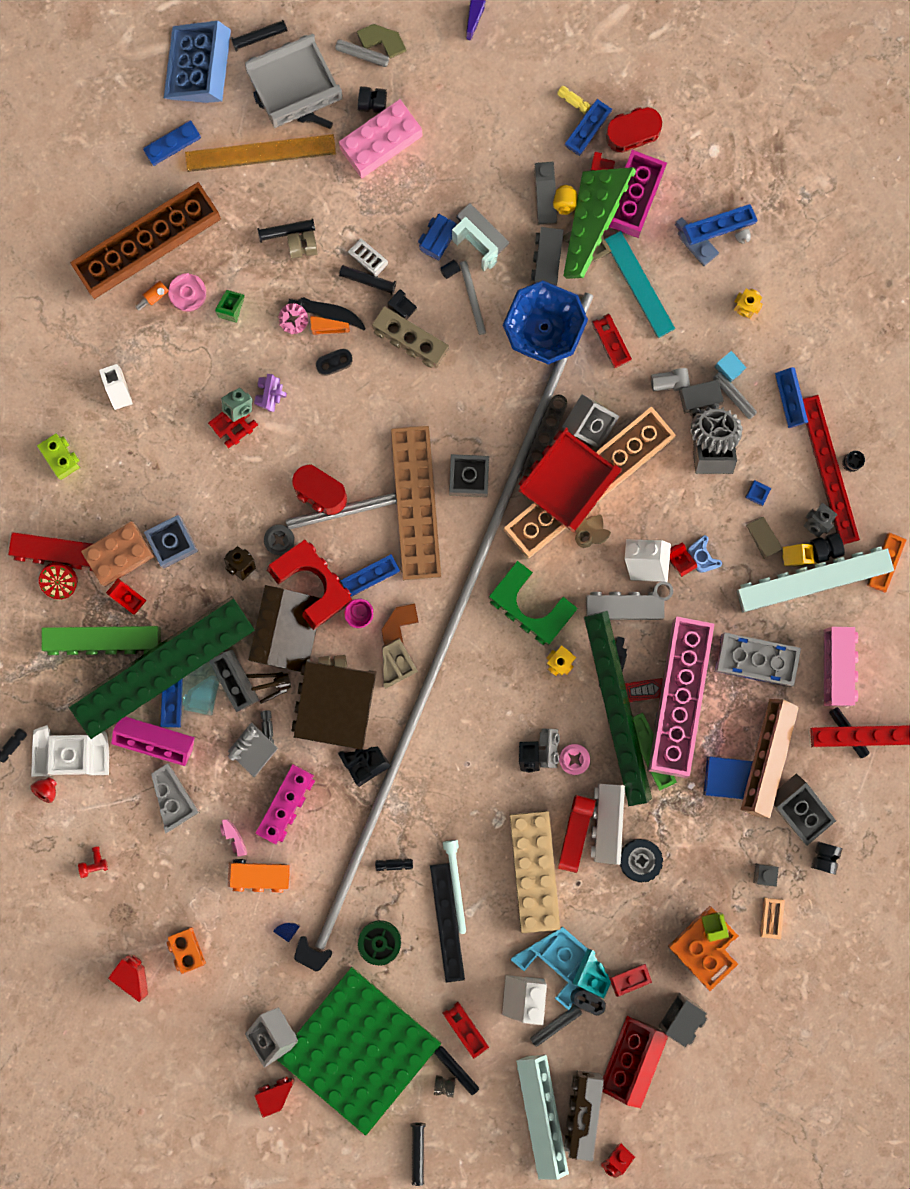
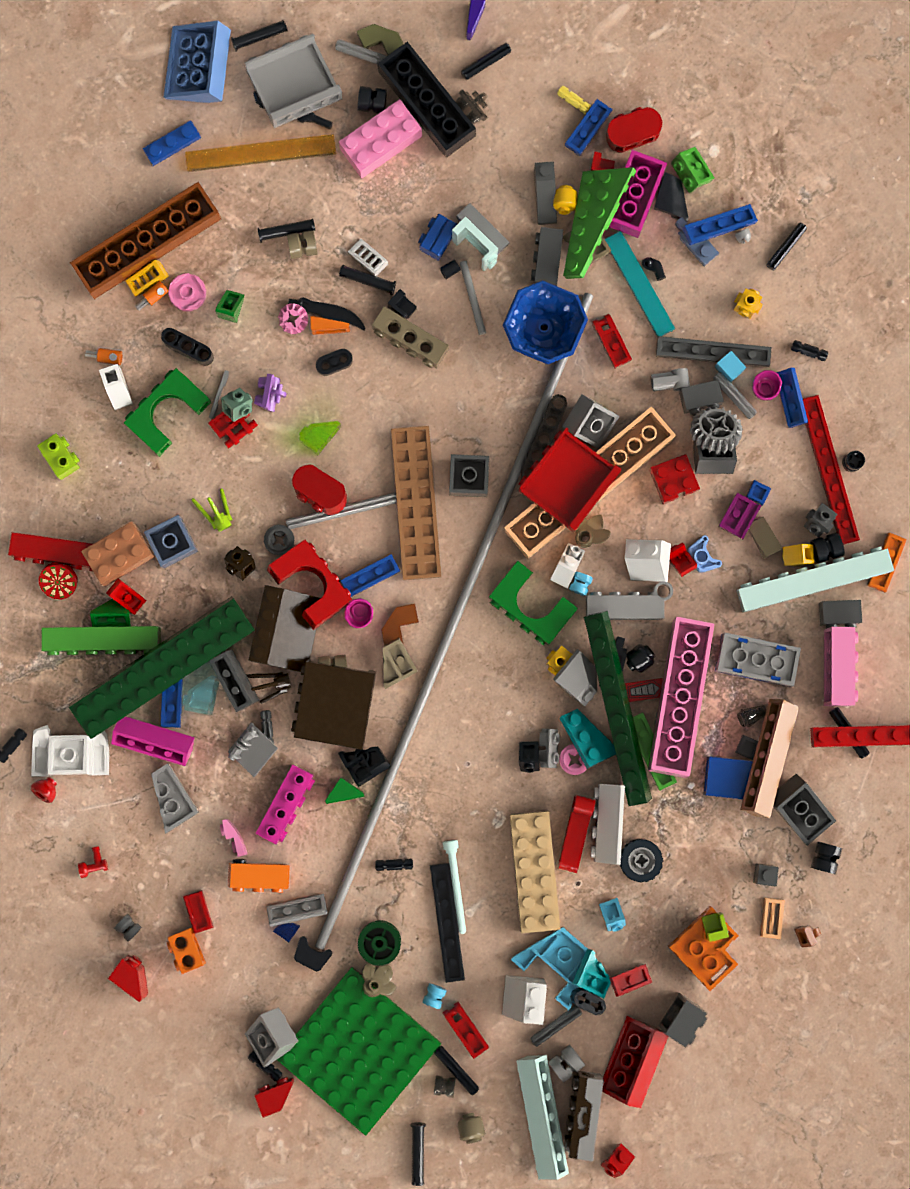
none -> orange piece [85,348,123,365]
none -> green slope [90,599,131,627]
none -> dark grey wheel [114,914,142,942]
none -> green arch [124,368,212,457]
none -> yellow slope [125,260,169,297]
none -> black beam [161,328,214,366]
none -> red tile [183,890,213,934]
none -> lime plant [191,488,233,532]
none -> light grey piece [209,370,229,419]
none -> black axle [248,1050,282,1082]
none -> light grey tile [266,894,328,927]
none -> clear neon green slope [299,421,342,456]
none -> green slope [325,777,365,804]
none -> dark tan plate [362,962,396,997]
none -> black brick [377,41,476,158]
none -> medium azure wheel [422,983,447,1009]
none -> clear smoke hips [456,89,488,125]
none -> dark tan head [457,1113,485,1144]
none -> black axle [461,43,511,80]
none -> light grey wheel [548,1045,585,1082]
none -> white slope [550,543,585,588]
none -> light grey slope [553,649,597,706]
none -> teal wing [559,709,616,769]
none -> medium azure wheel [569,571,593,596]
none -> medium azure bracket [599,898,626,932]
none -> black head [626,644,656,673]
none -> black arm [642,257,666,281]
none -> red piece [649,454,700,504]
none -> black slope [654,172,688,222]
none -> dark grey plate [656,336,772,367]
none -> bright green bracket [671,147,715,193]
none -> magenta plate [718,493,761,540]
none -> dark grey tile [735,735,758,760]
none -> clear smoke cone [737,704,767,727]
none -> dark pink hair [752,370,782,401]
none -> black axle [767,222,807,271]
none -> black axle [791,340,828,361]
none -> dark orange tile [794,925,821,947]
none -> dark grey brick [819,600,862,629]

